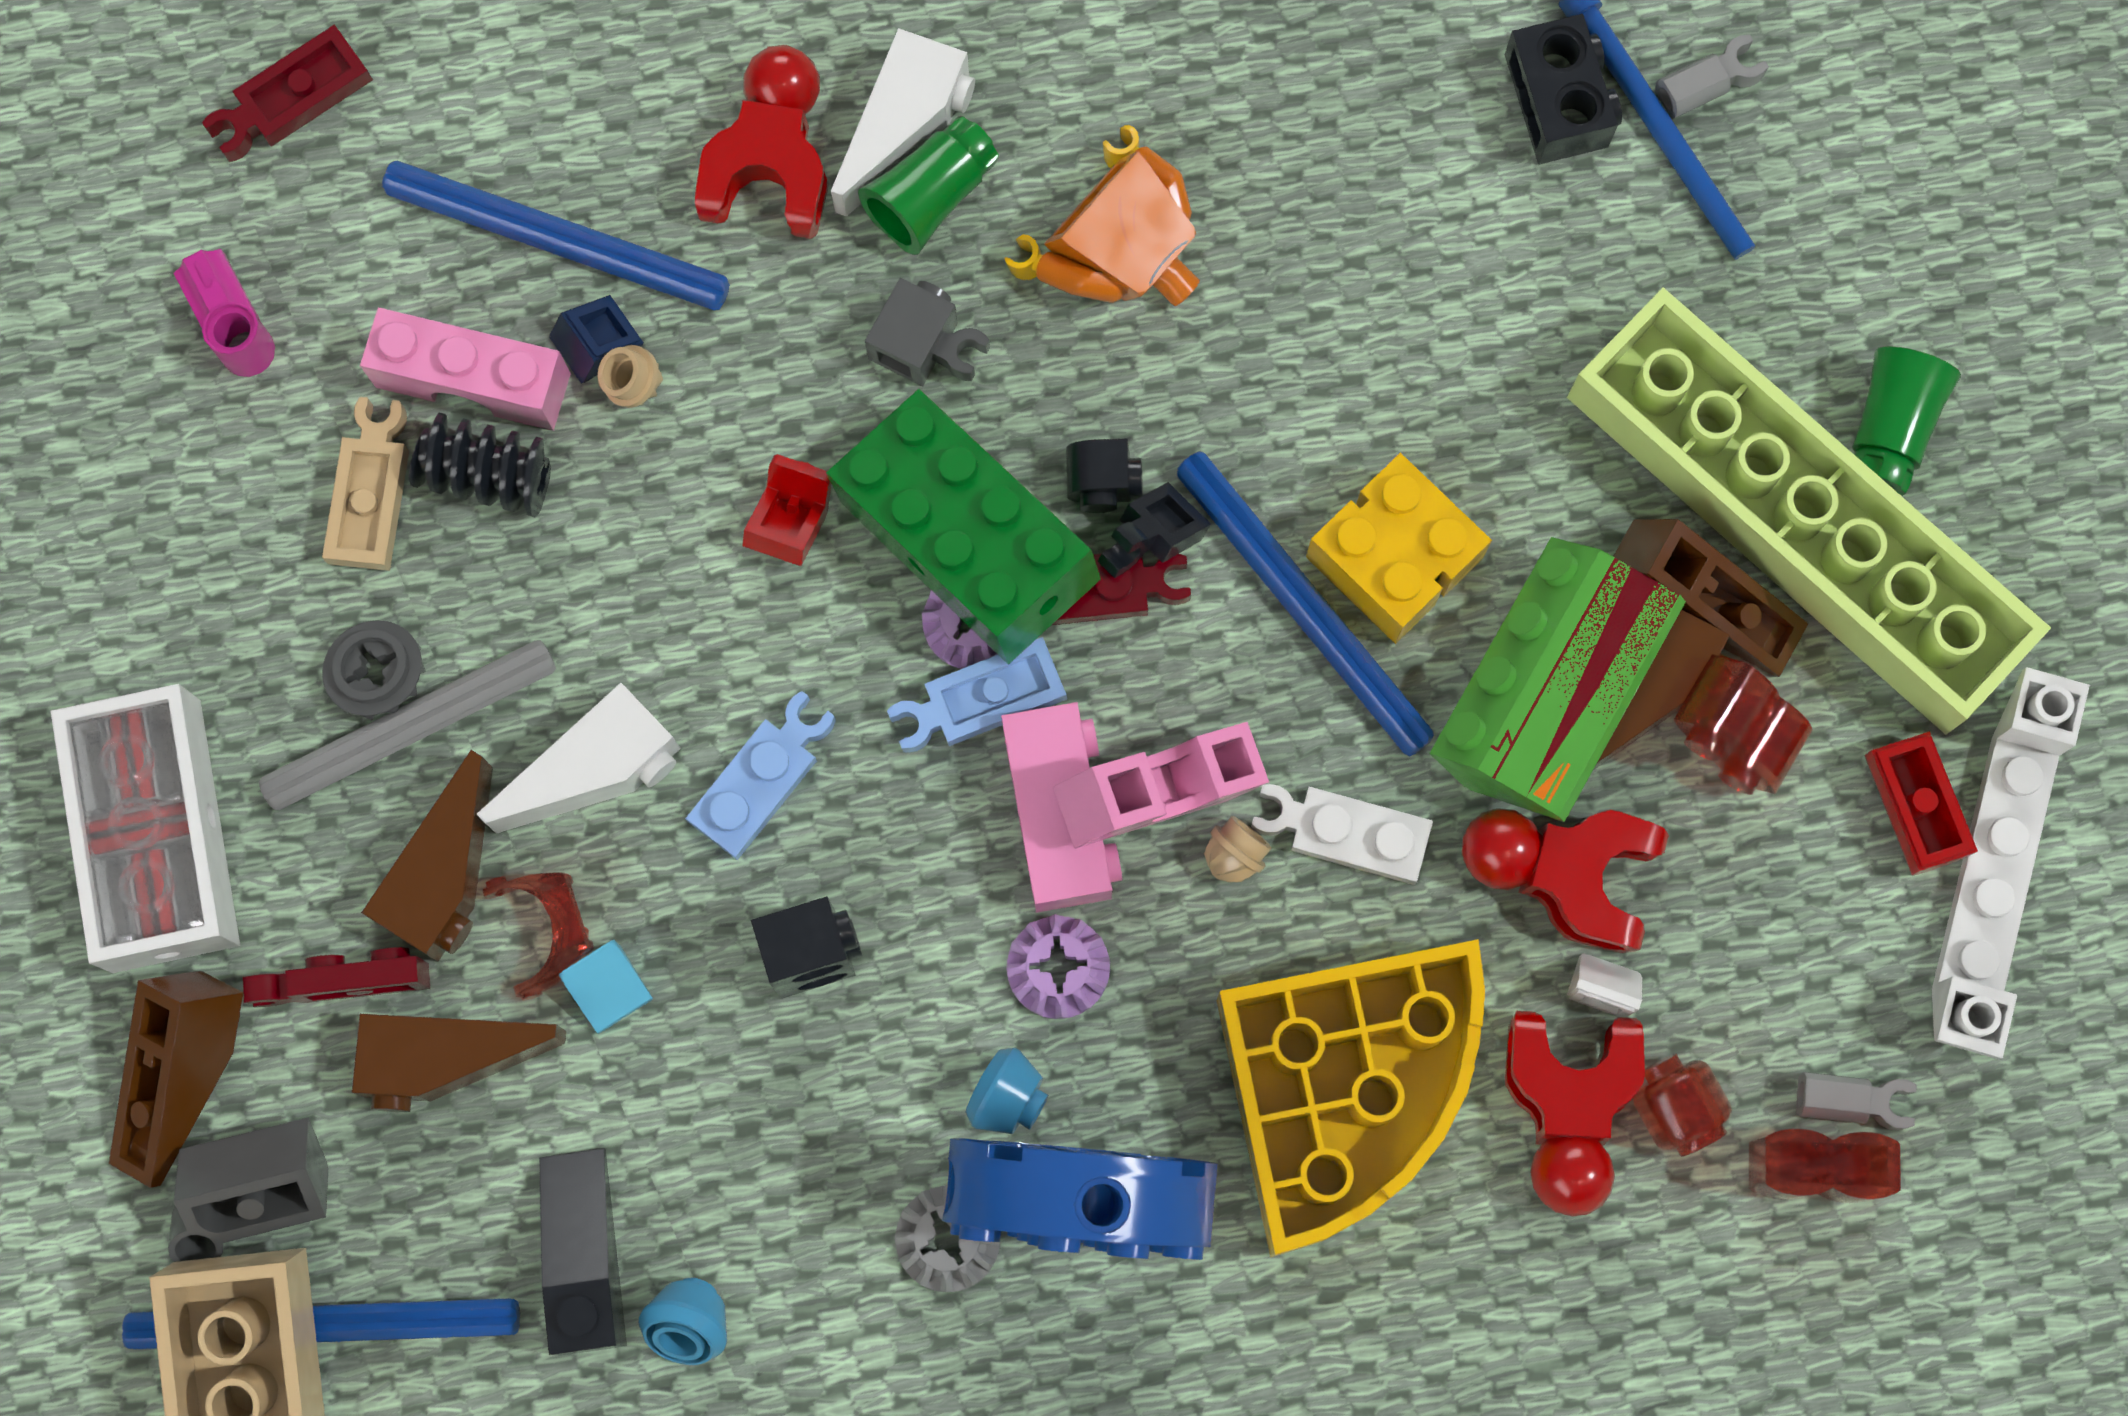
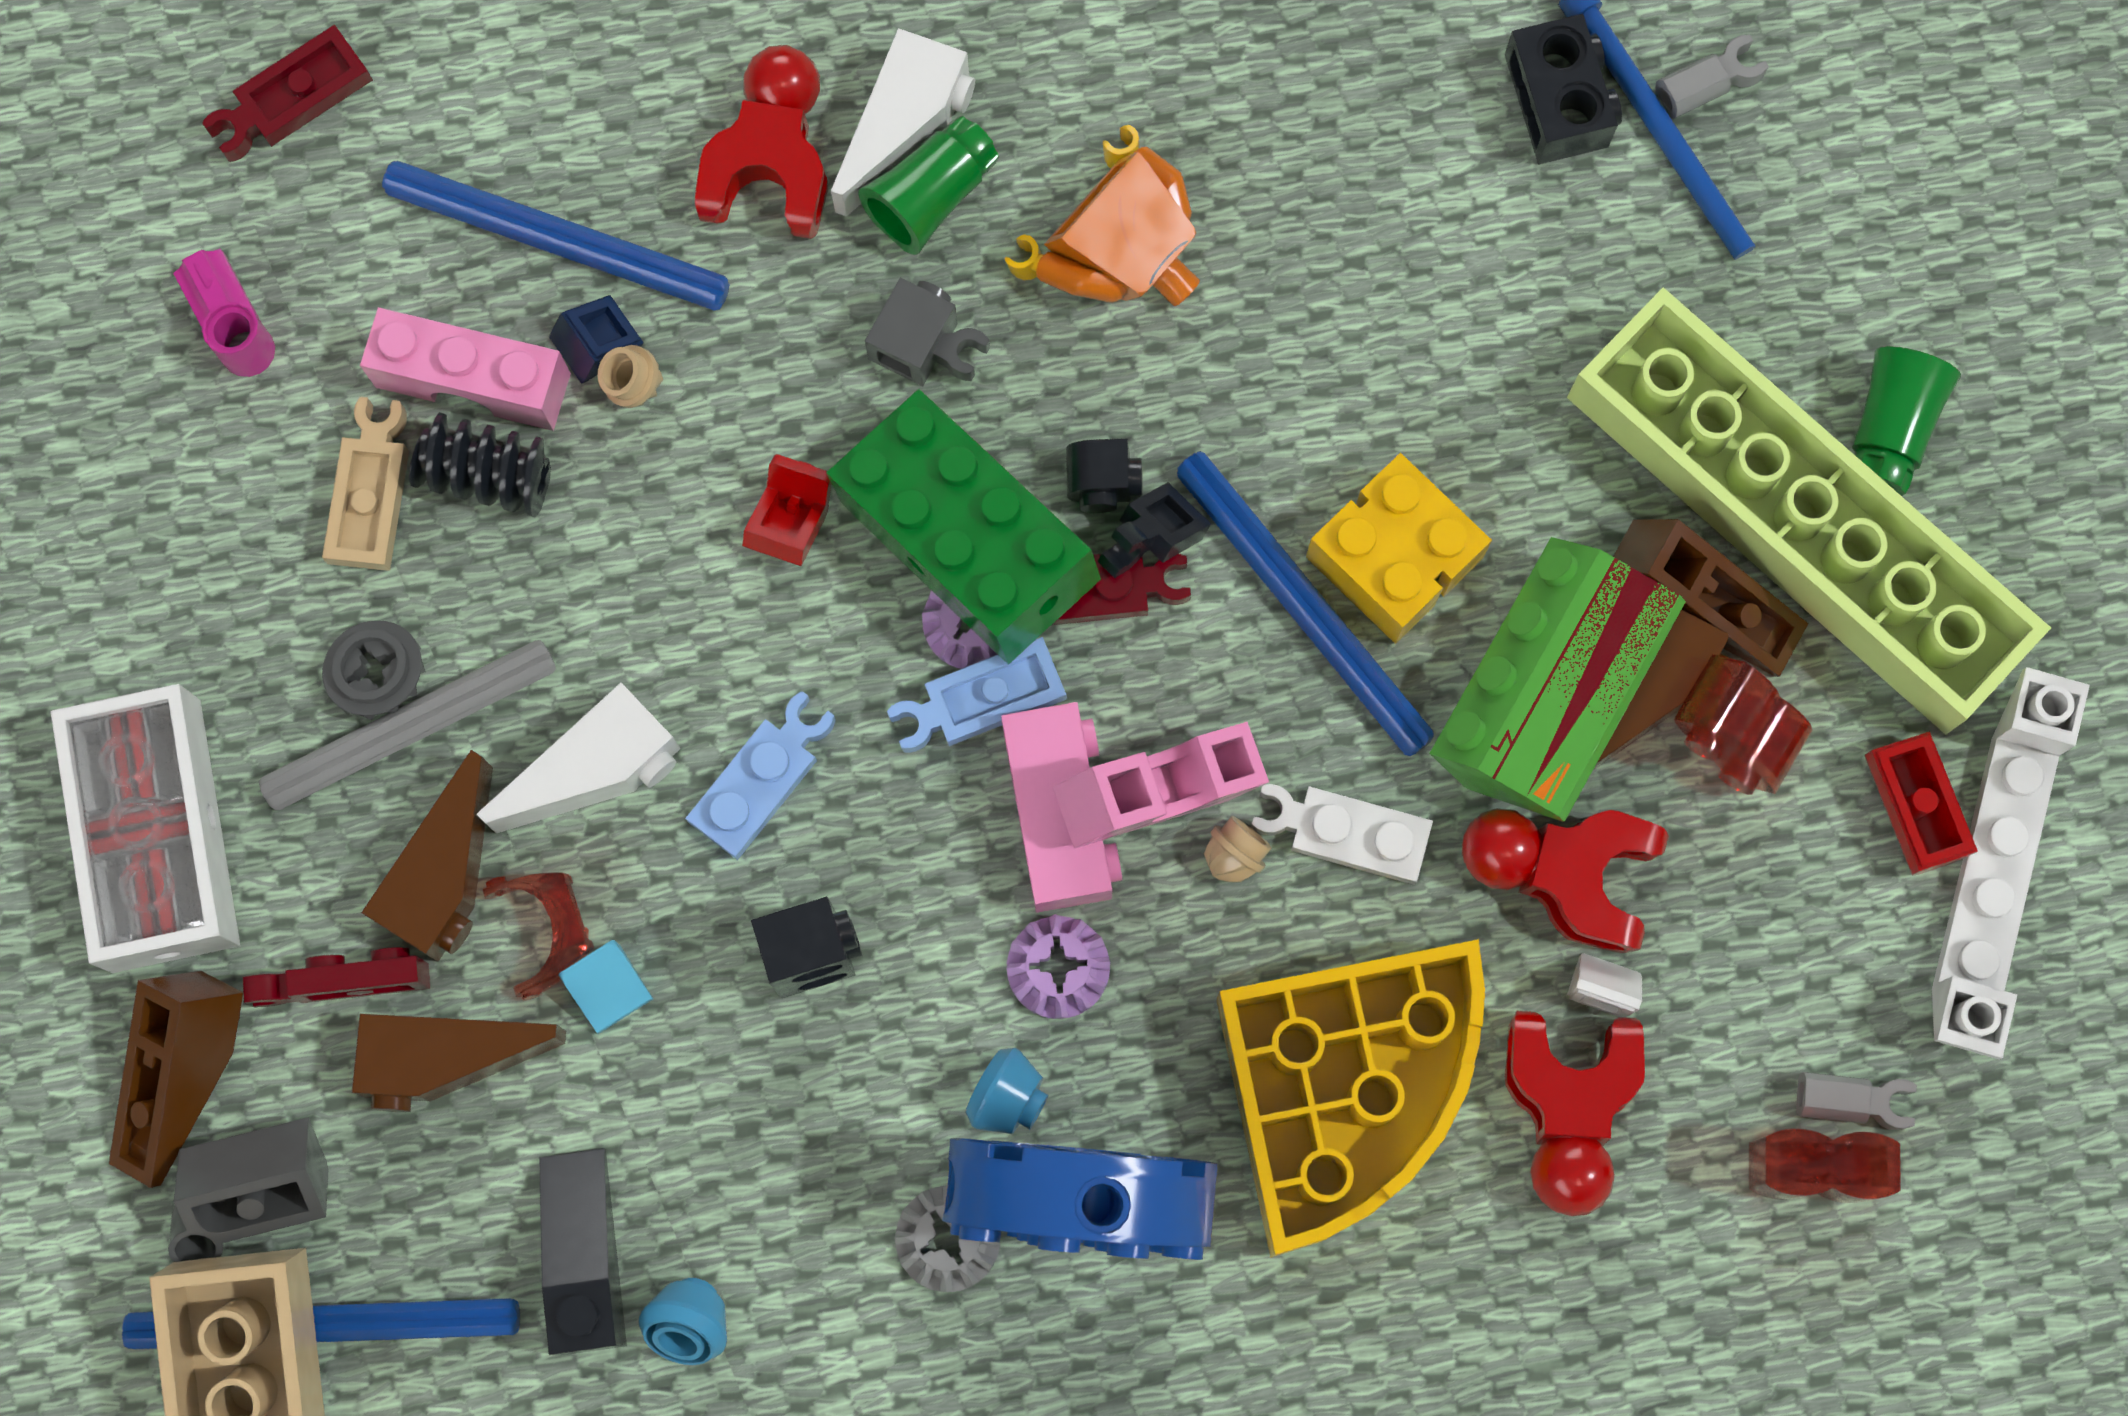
clear red head [1633,1053,1732,1157] -> none

